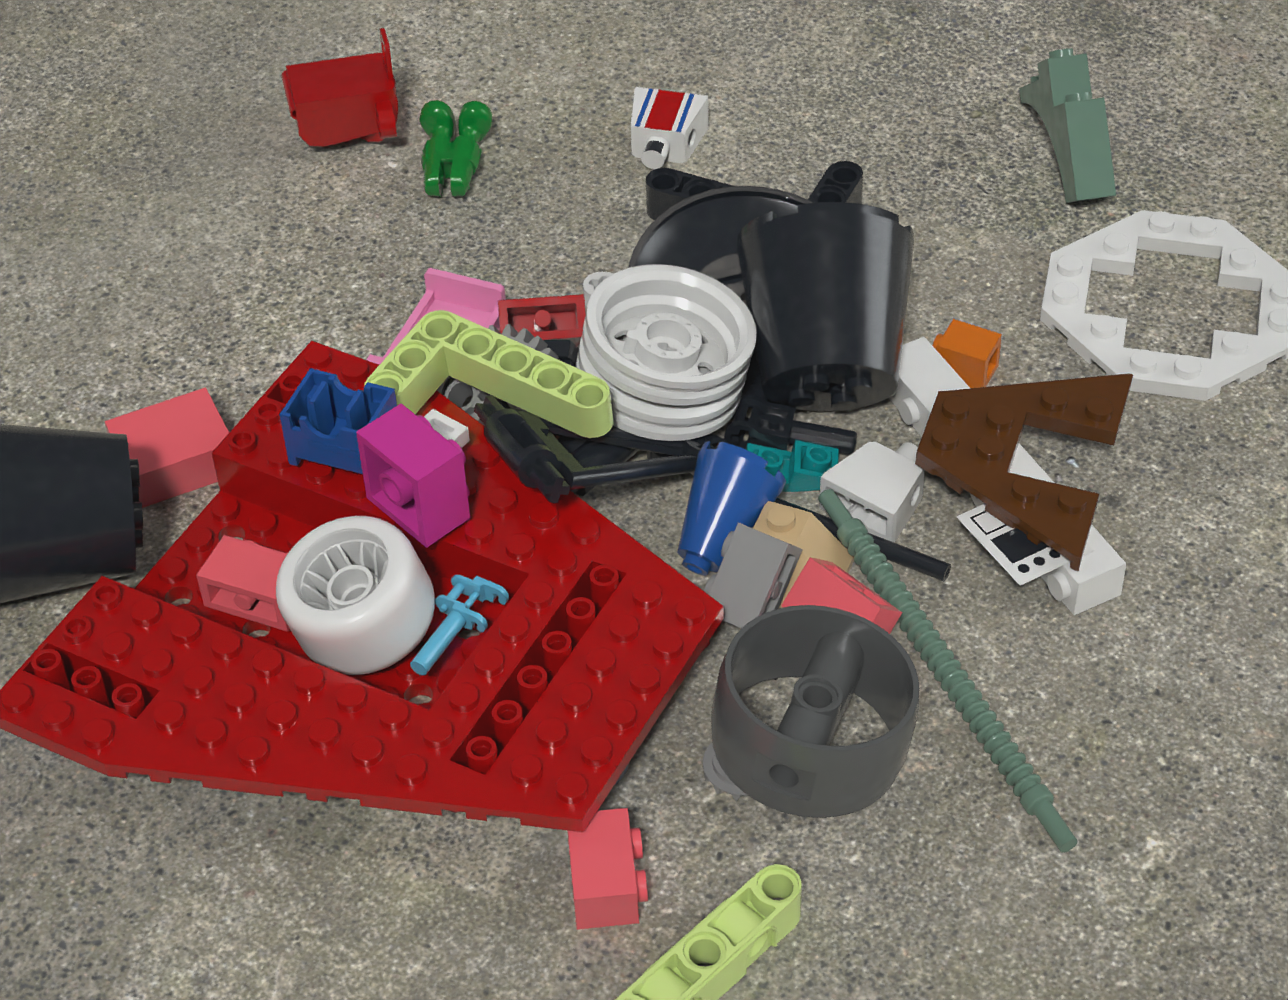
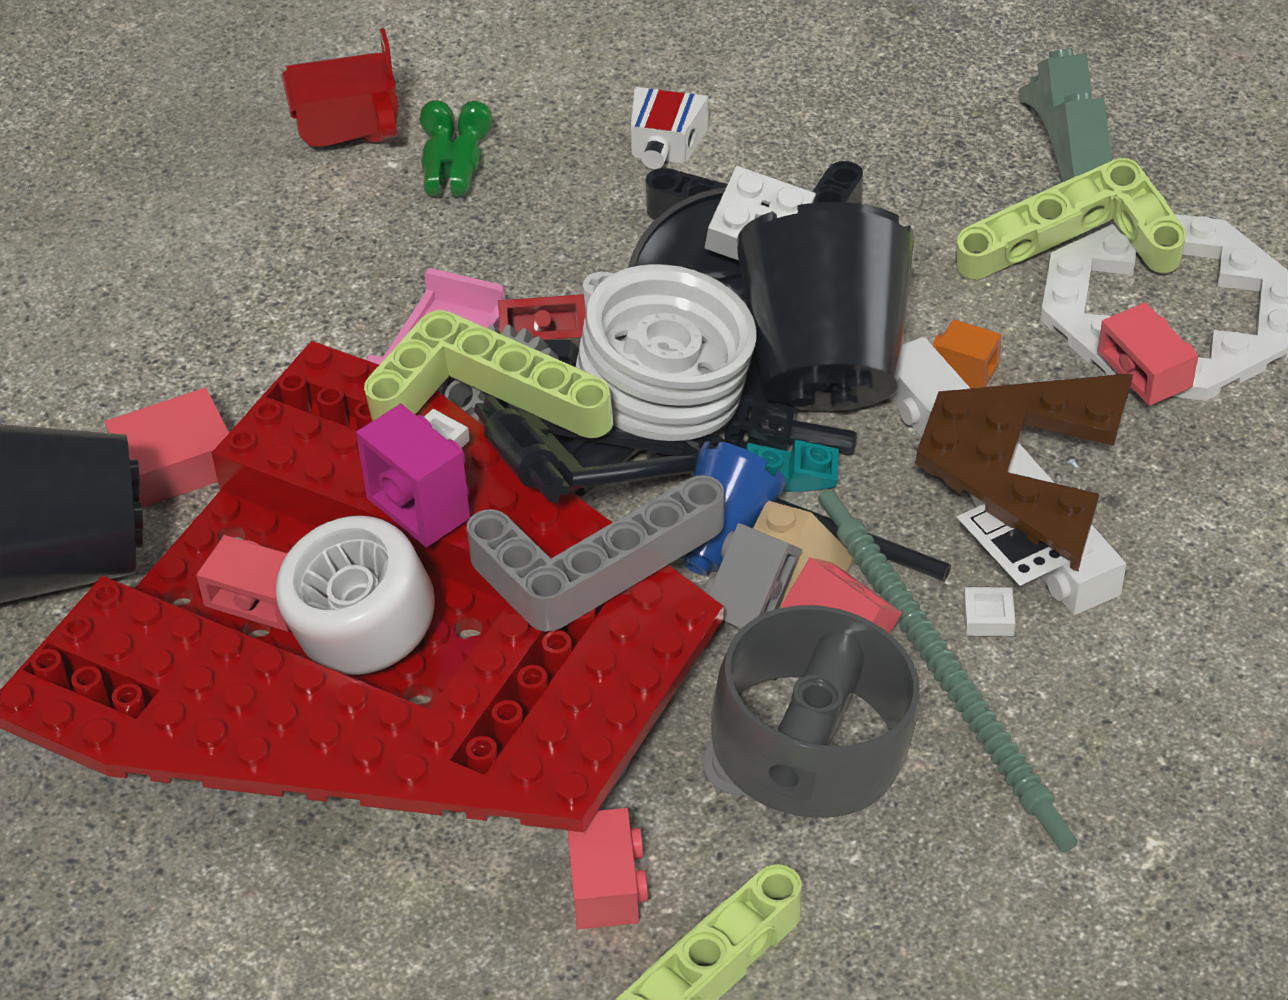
blue piece [279,368,397,474] -> none
medium azure piece [410,575,509,675] -> none
white torso [820,442,925,543] -> none
none -> light grey beam [467,475,724,632]
none -> white piece [705,165,816,260]
none -> yellowish green beam [957,158,1186,279]
none -> white plate [963,587,1015,636]
none -> coral brick [1098,302,1198,406]

